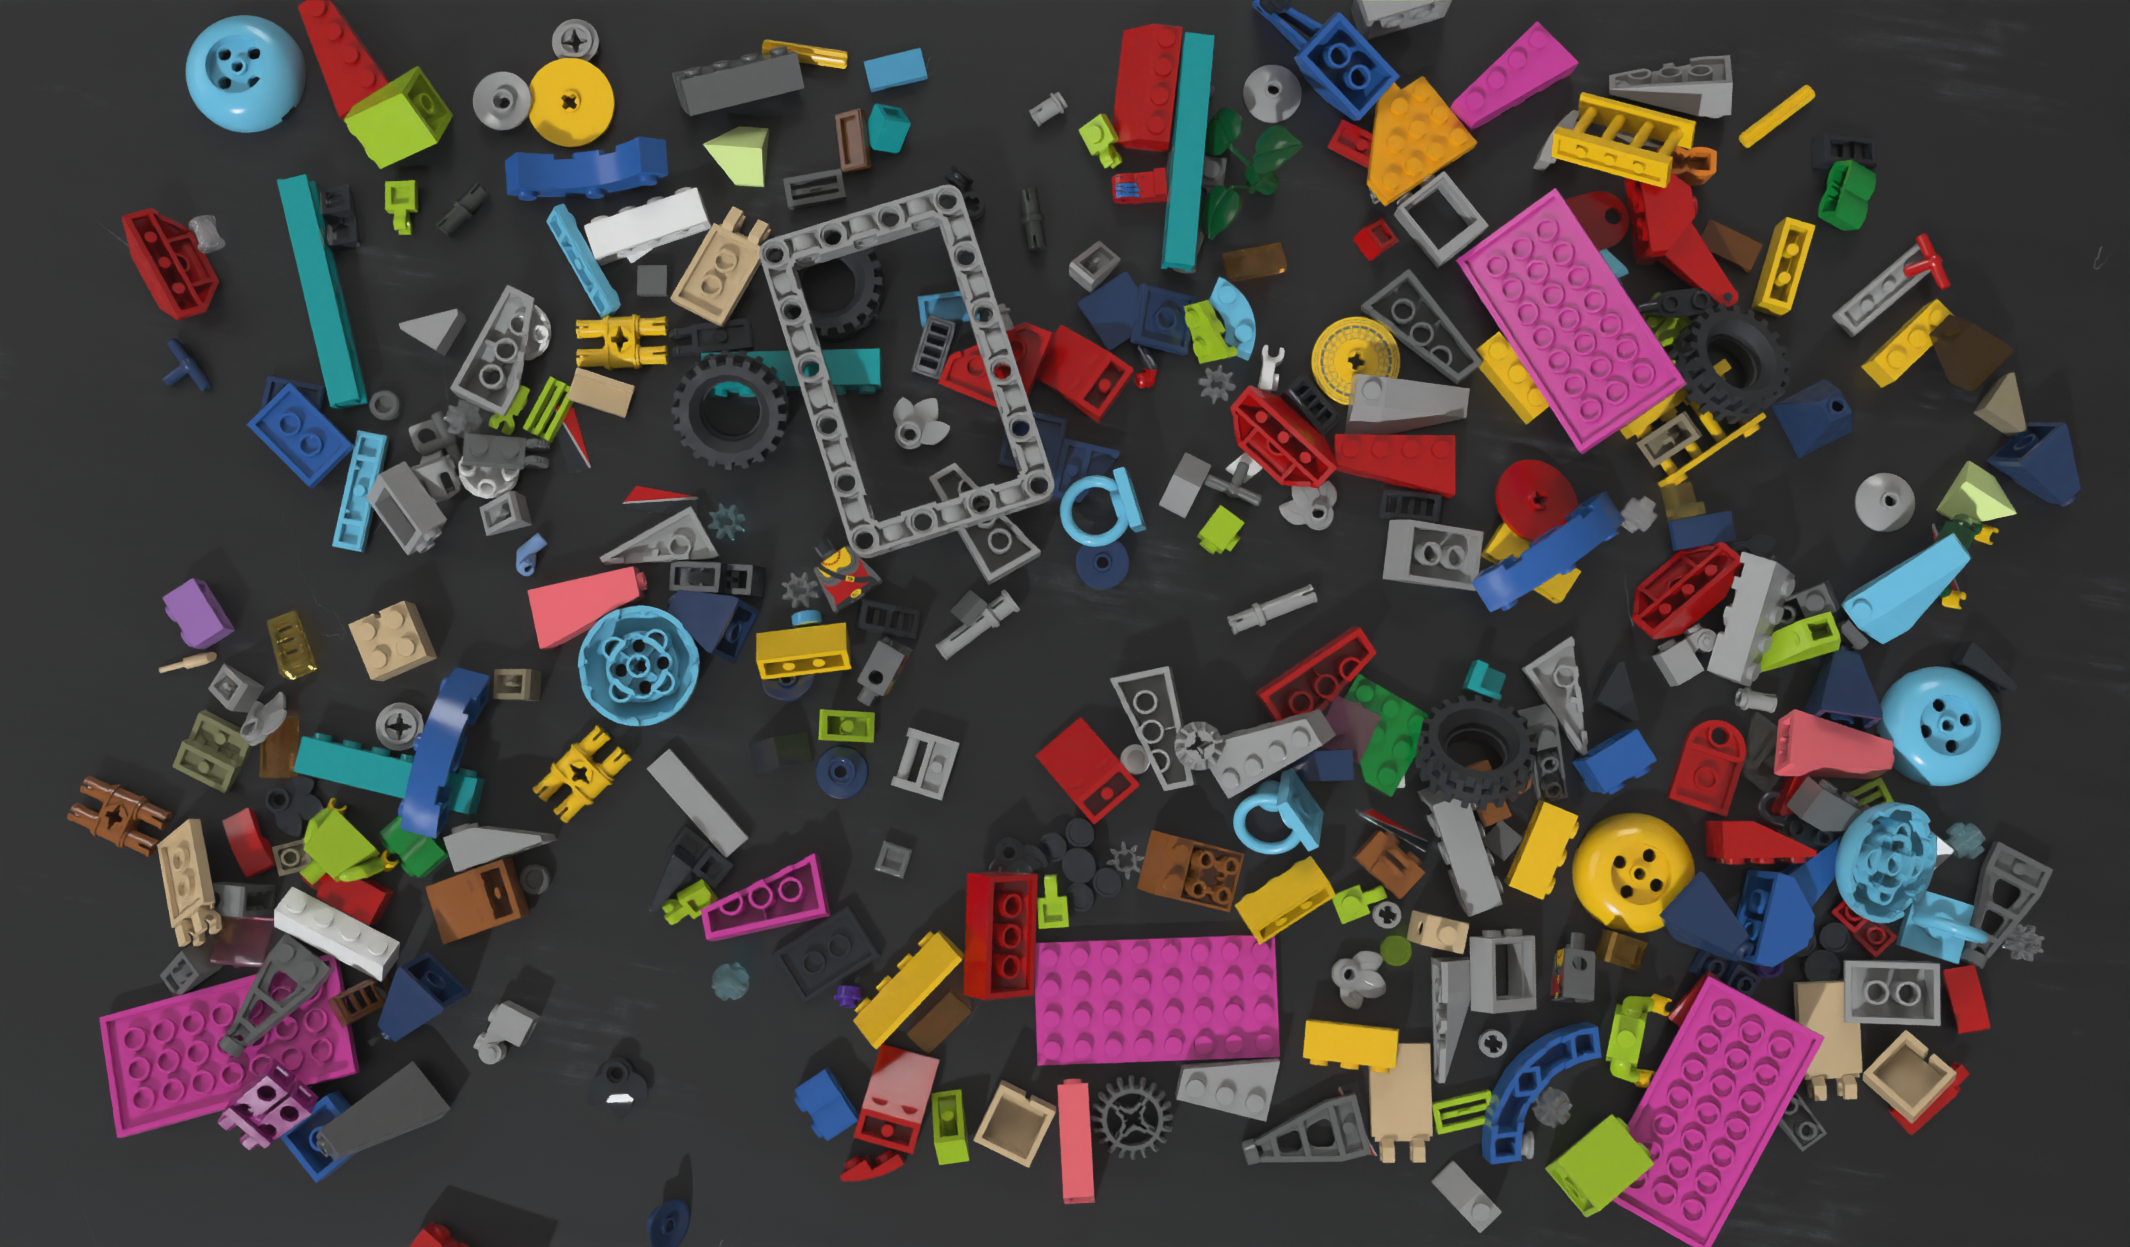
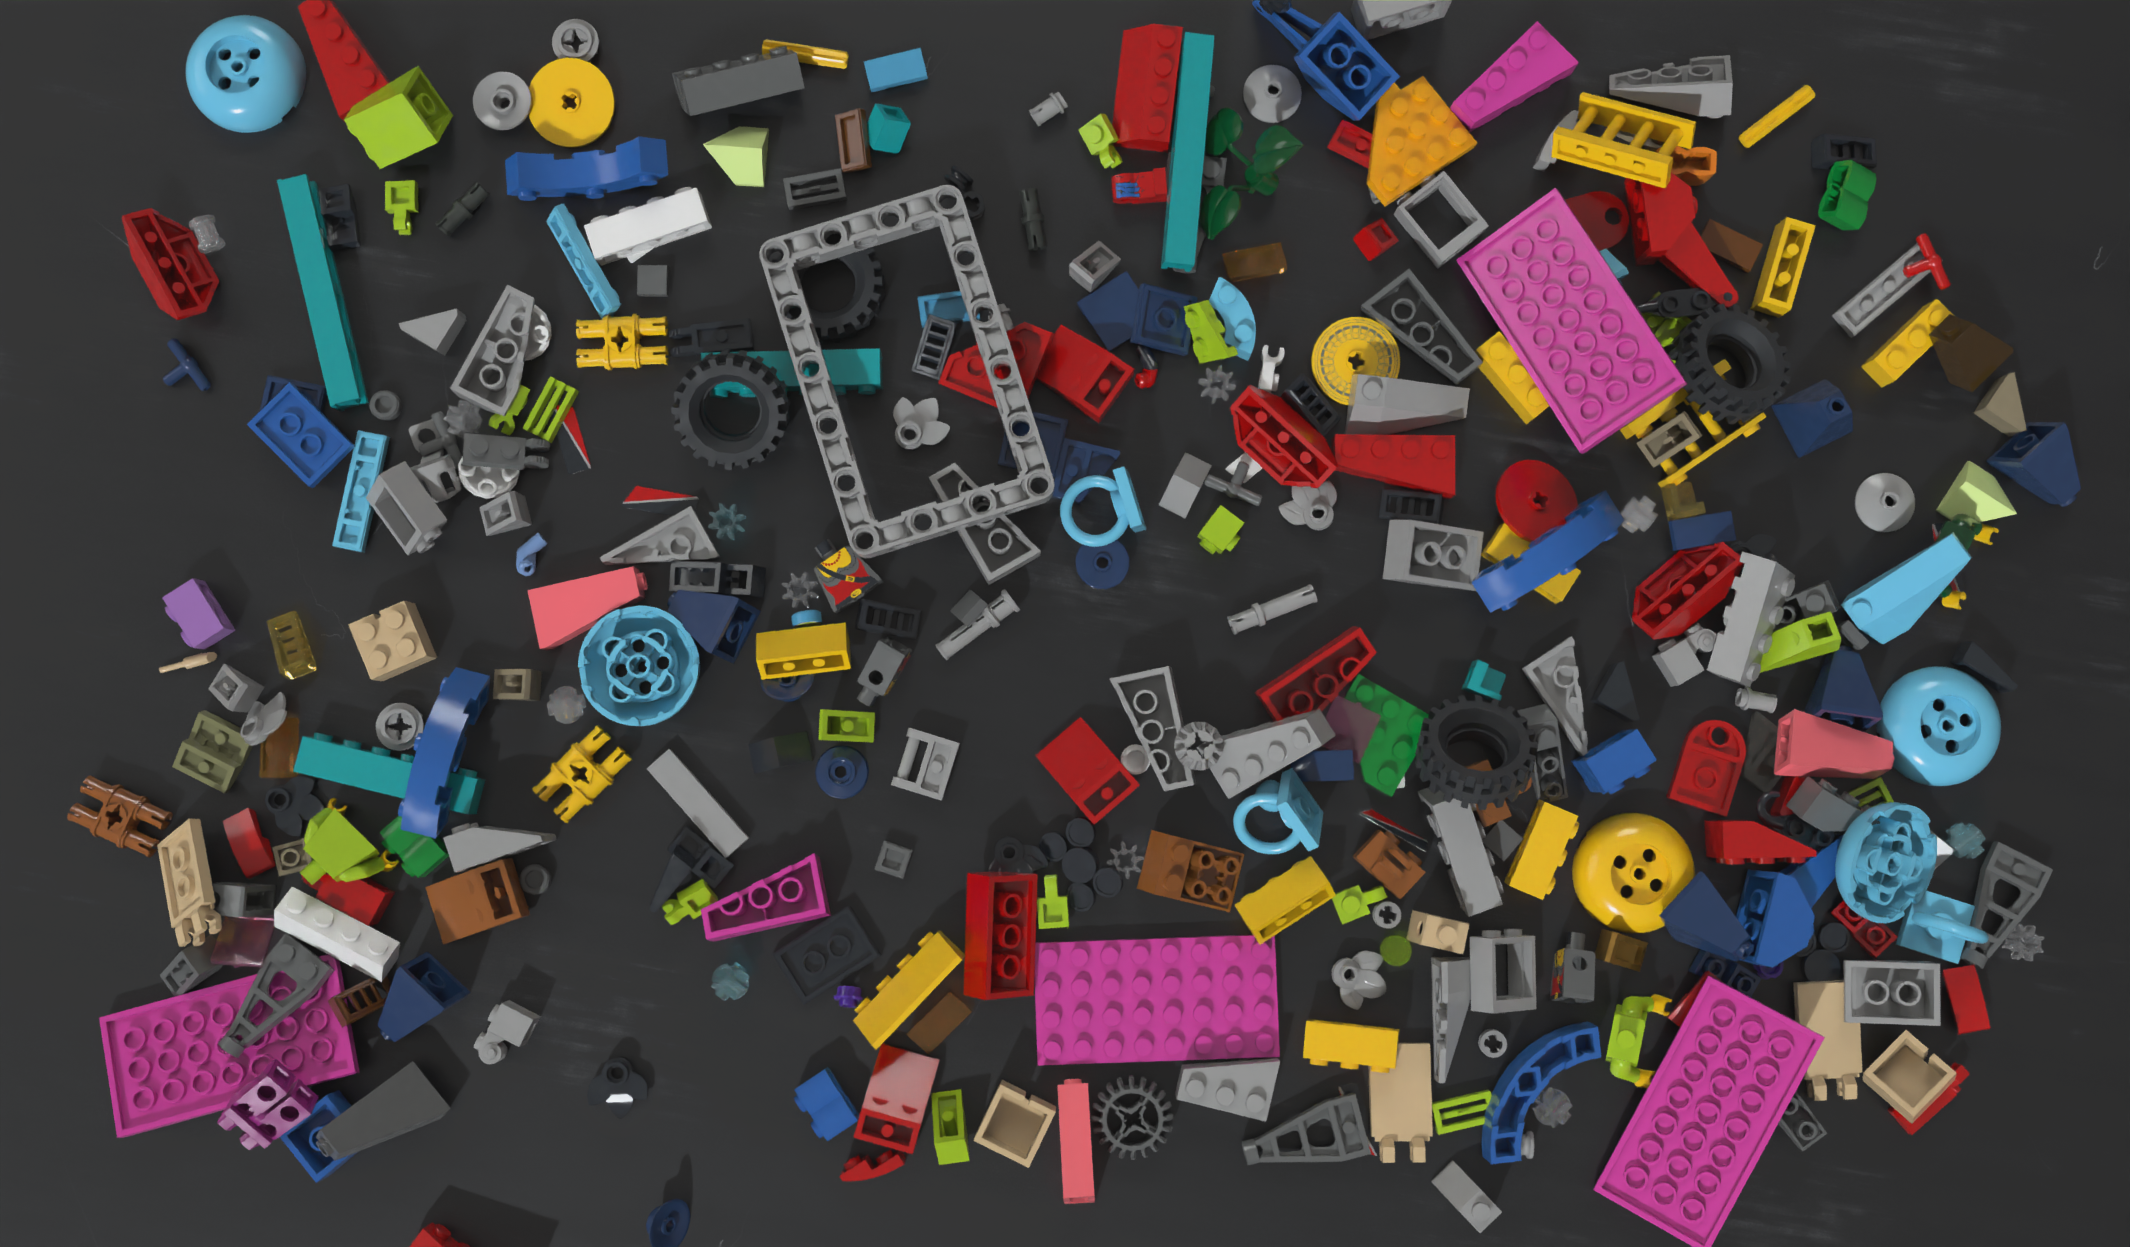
tan panel [567,368,635,418] -> none
tan tile [670,206,772,328] -> none
lime slope [1545,1114,1654,1217] -> none
none -> clear gear [547,686,586,724]

